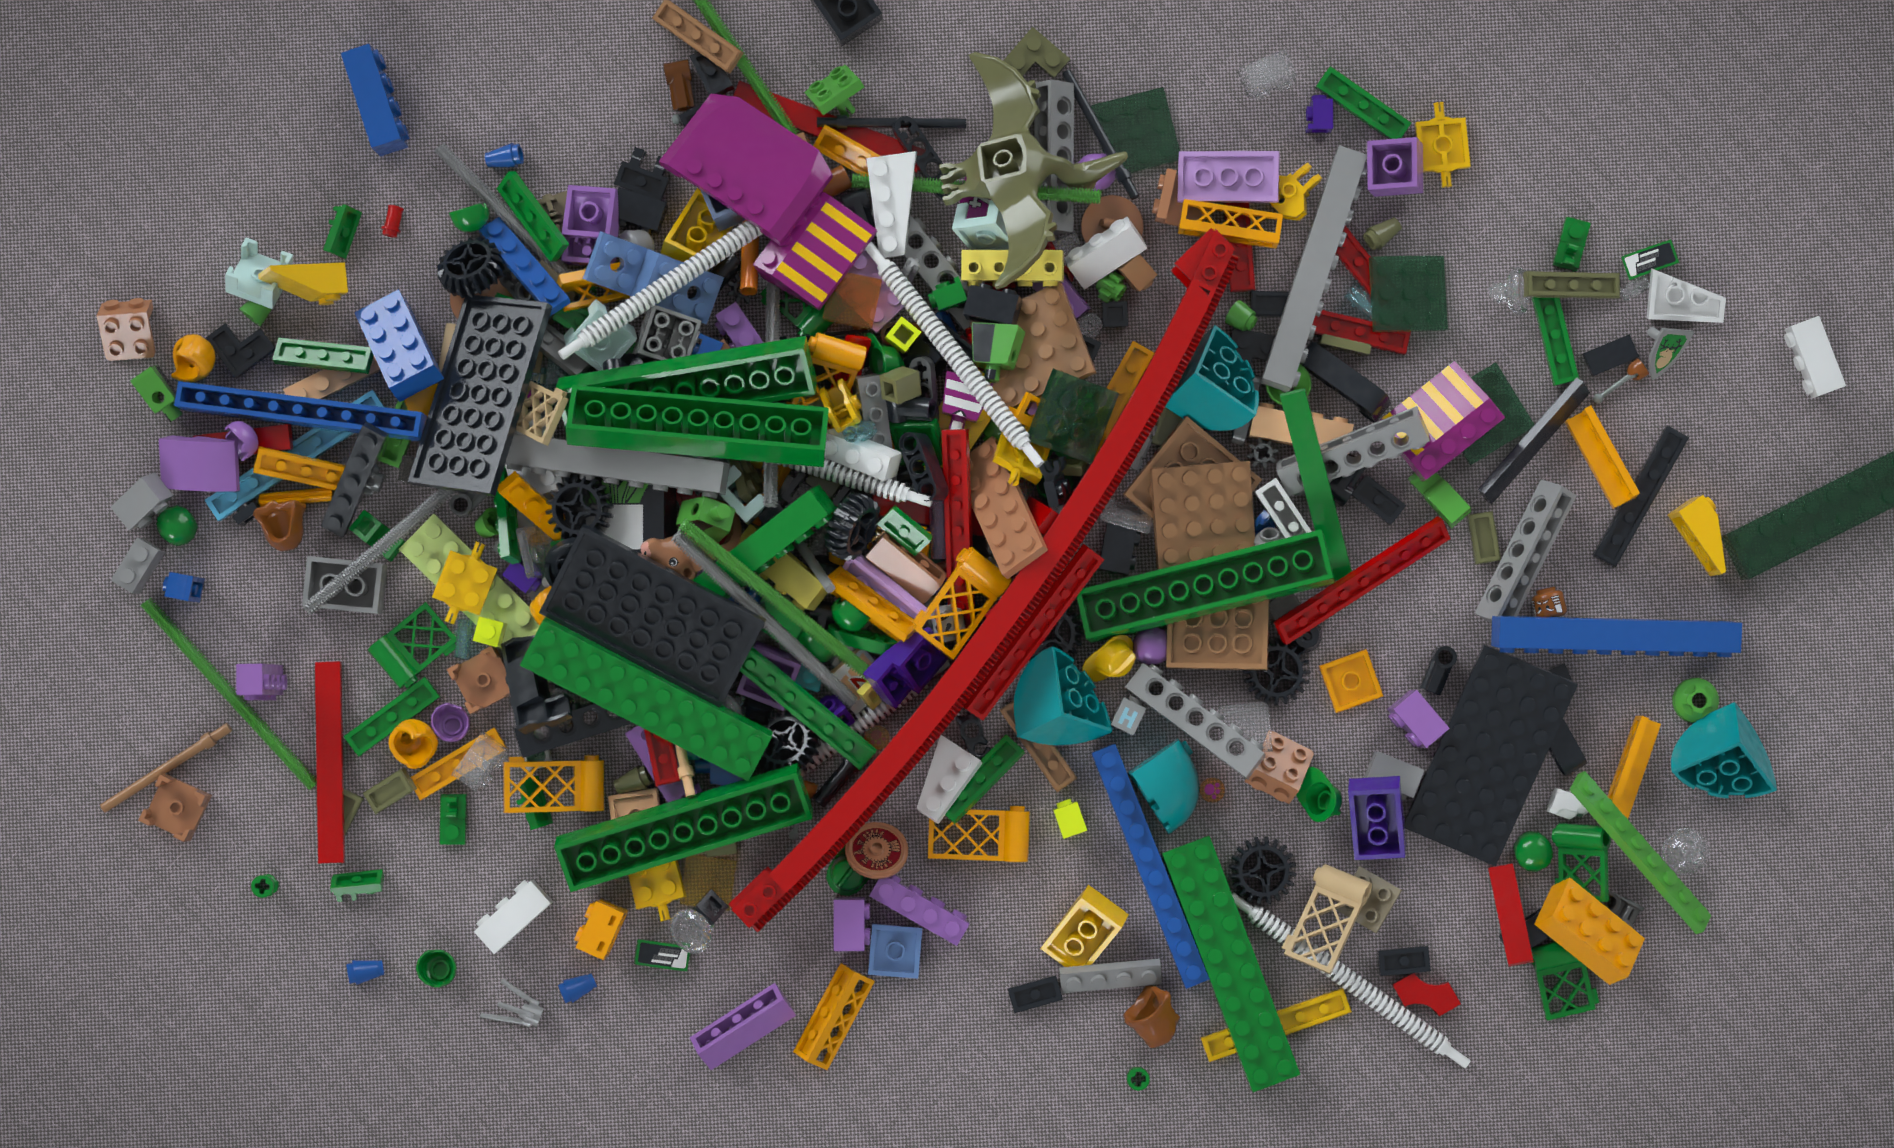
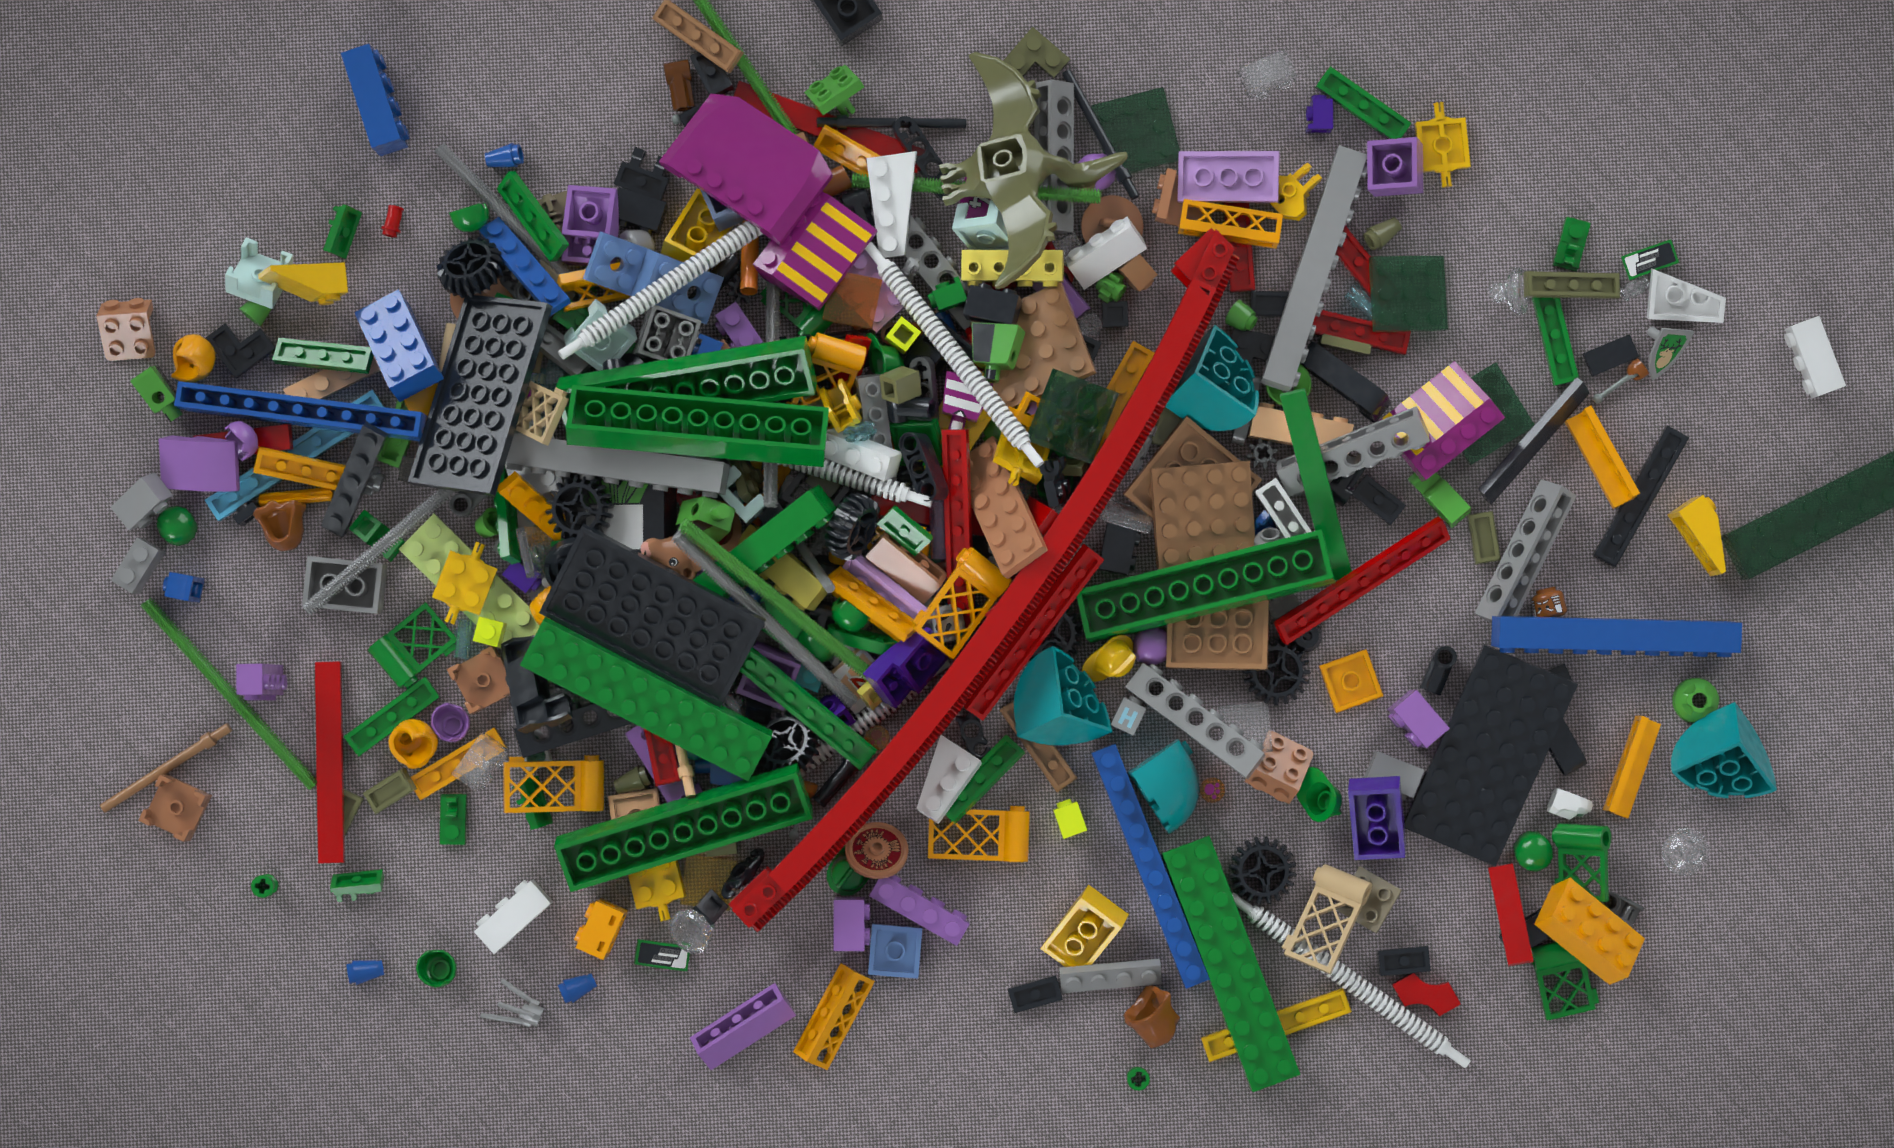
bright green plate [1570,771,1711,934] -> none
none -> black piece [721,848,765,899]

